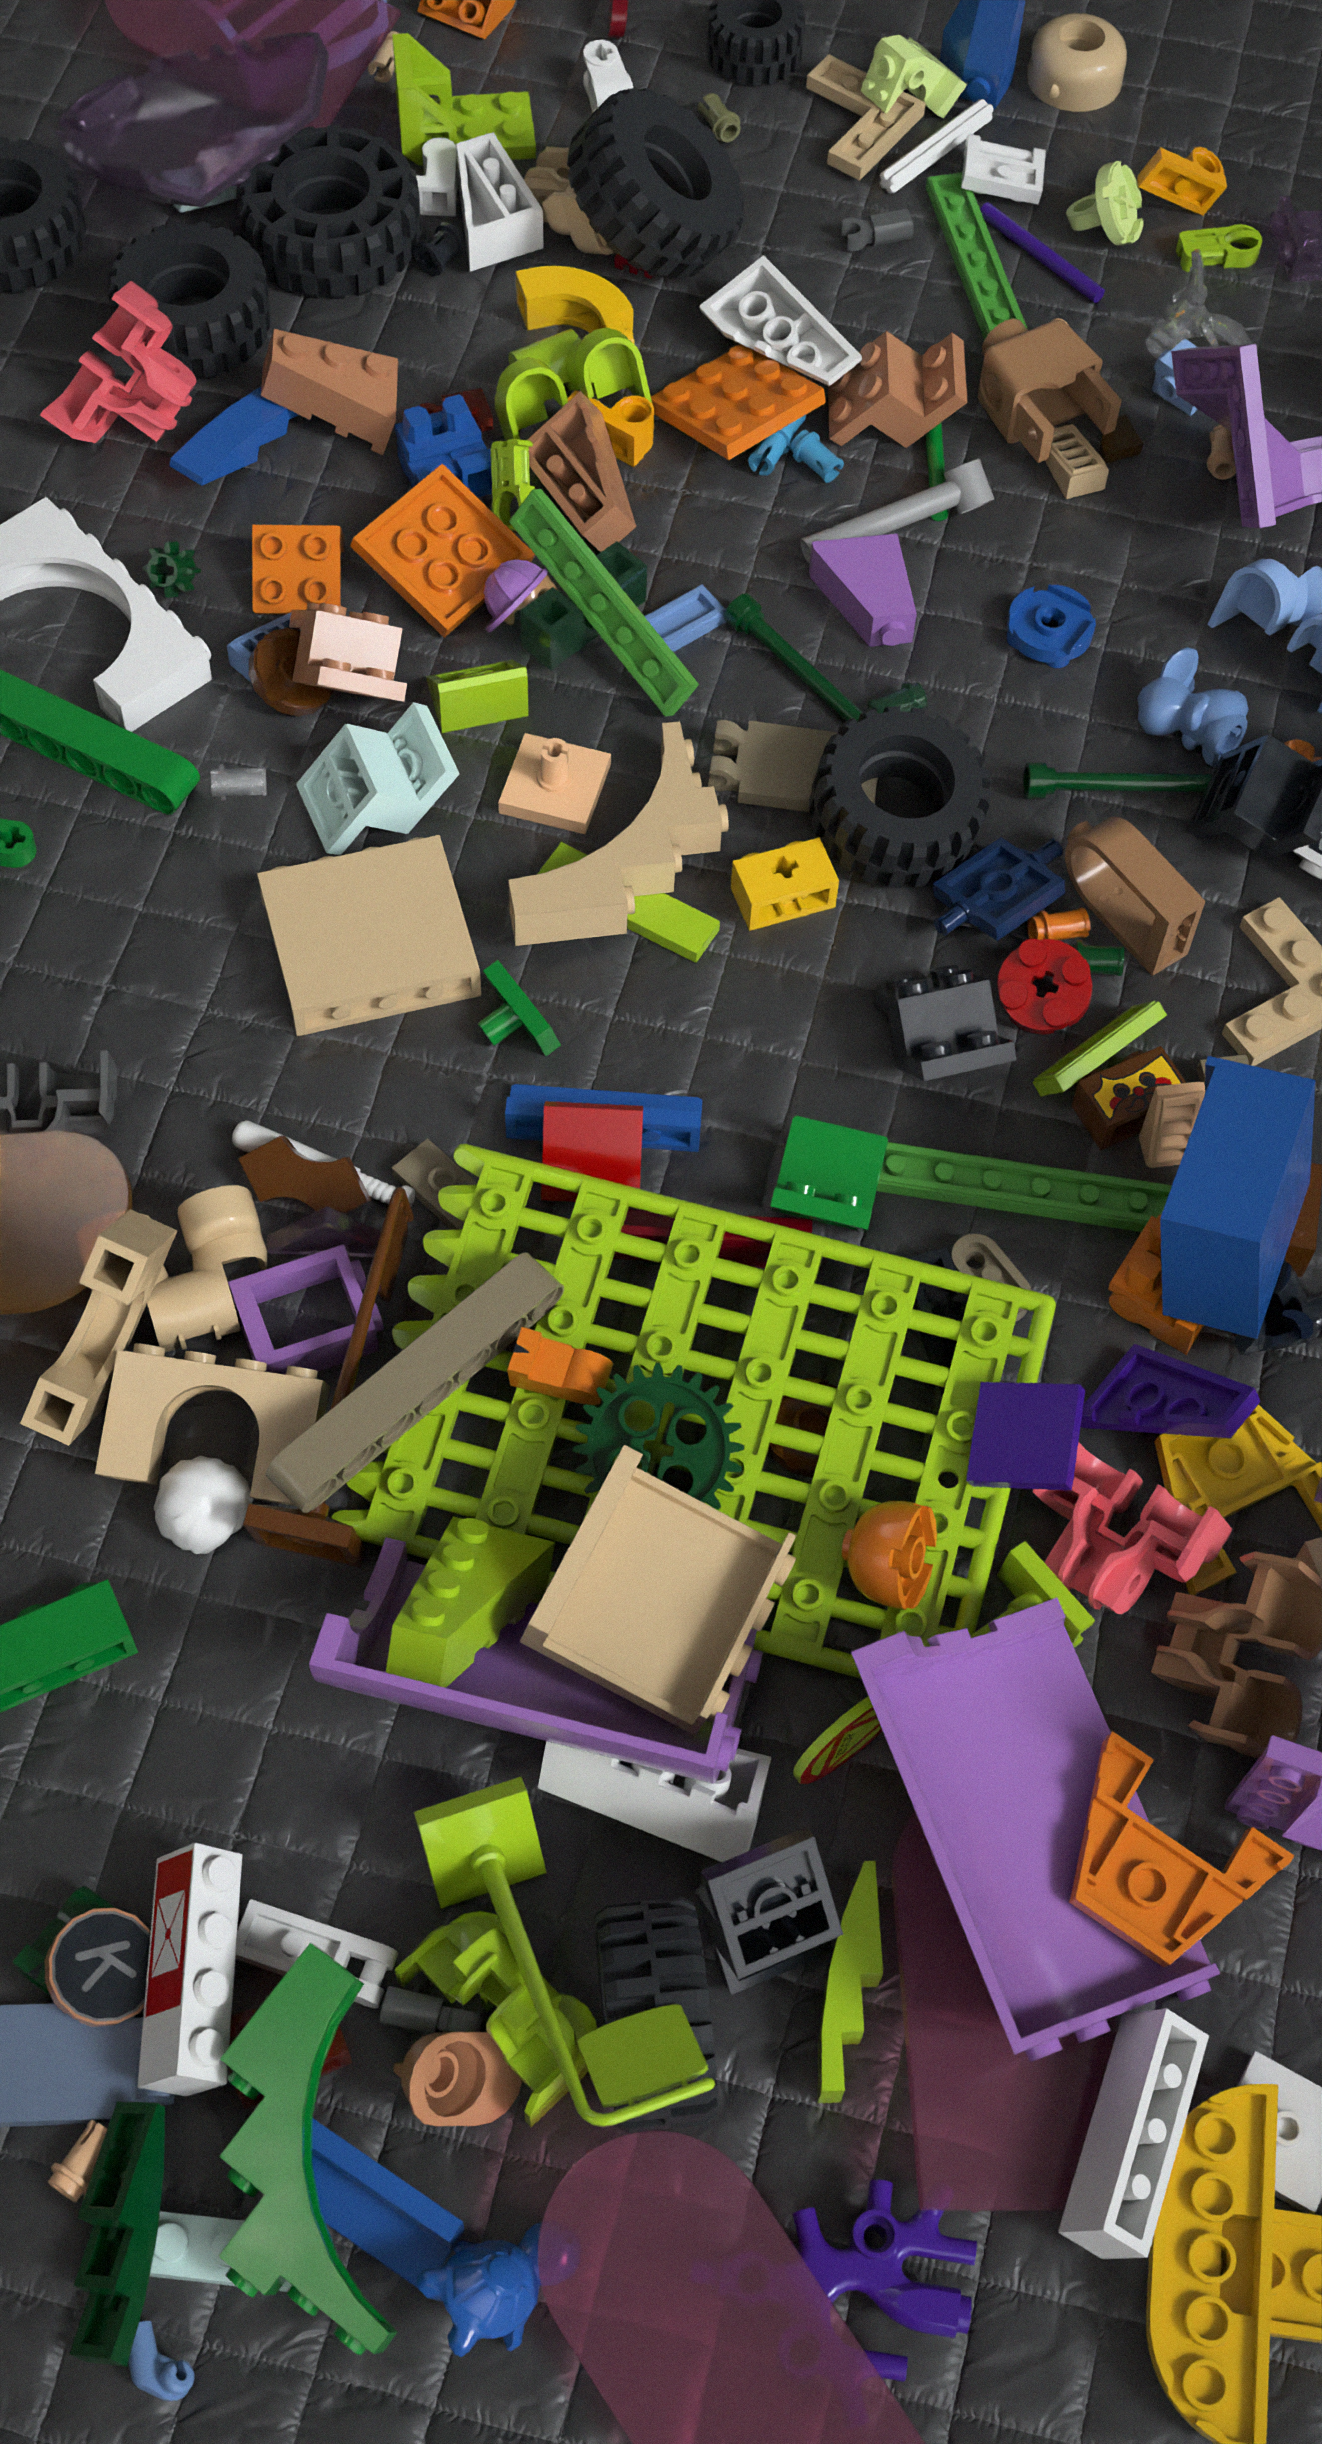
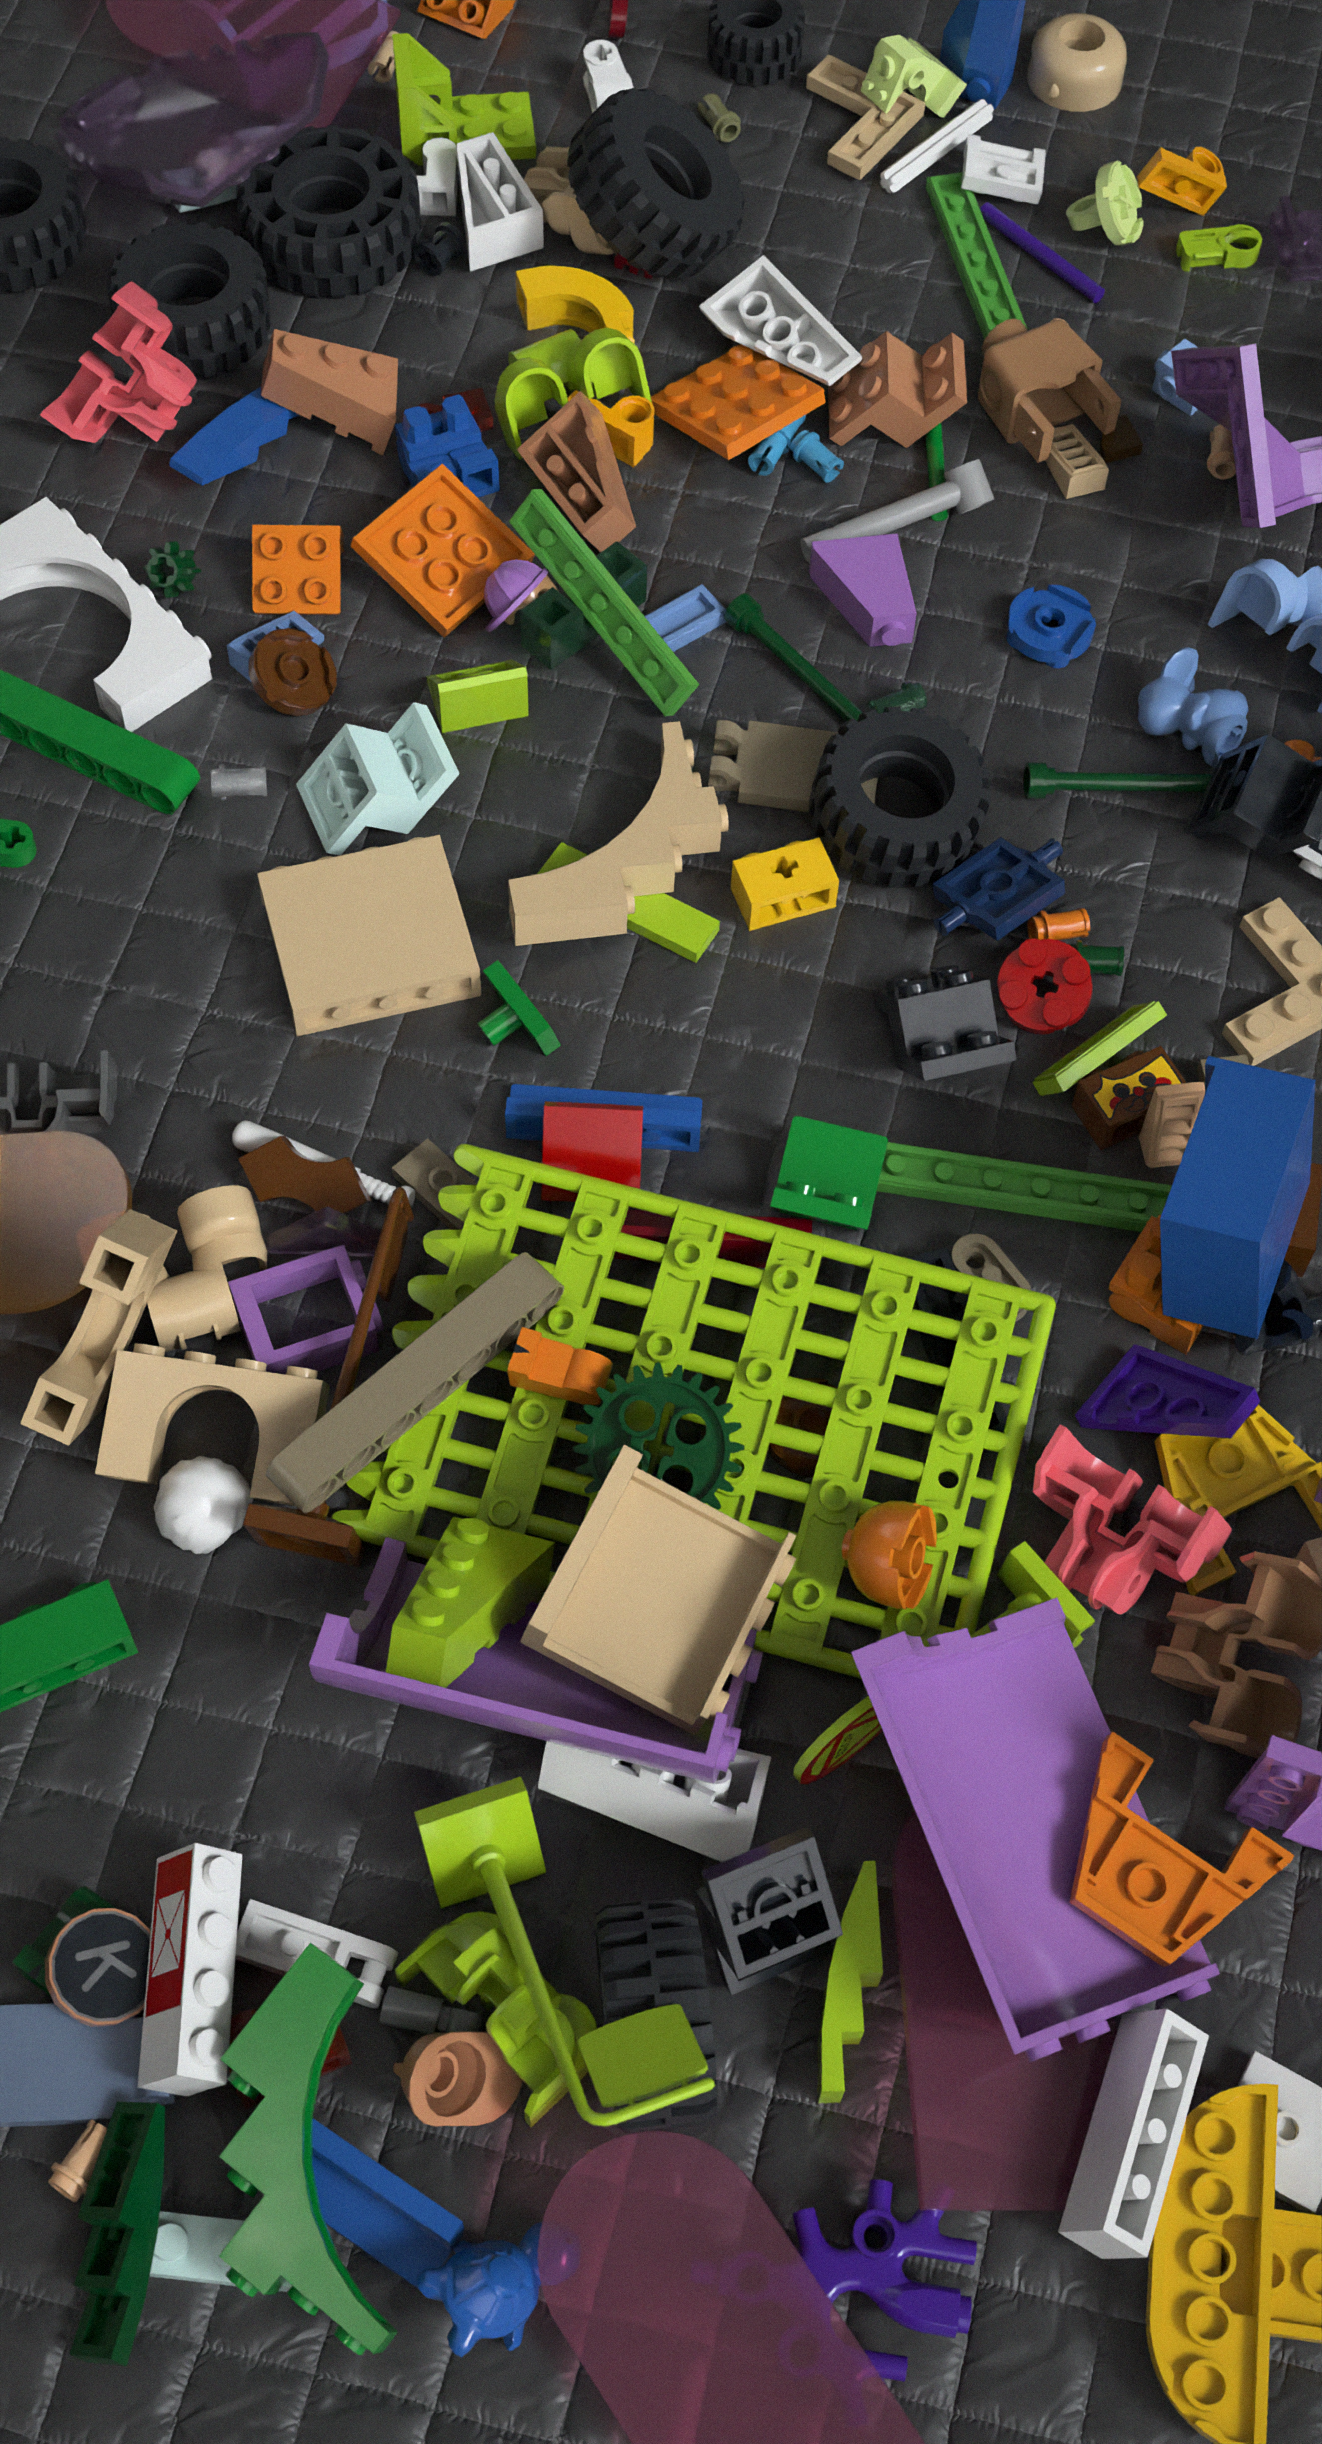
medium blue arm [128,2321,194,2401] -> none
bracket [289,603,407,702] -> none
lime piece [491,439,535,531] -> none
light nougat tile [498,733,611,835] -> none
dark grey bar [840,209,913,251] -> none
dark purple tile [966,1382,1085,1490] -> none
medium nougat window [1065,817,1206,976] -> none
clear animal [1145,249,1252,359] -> none

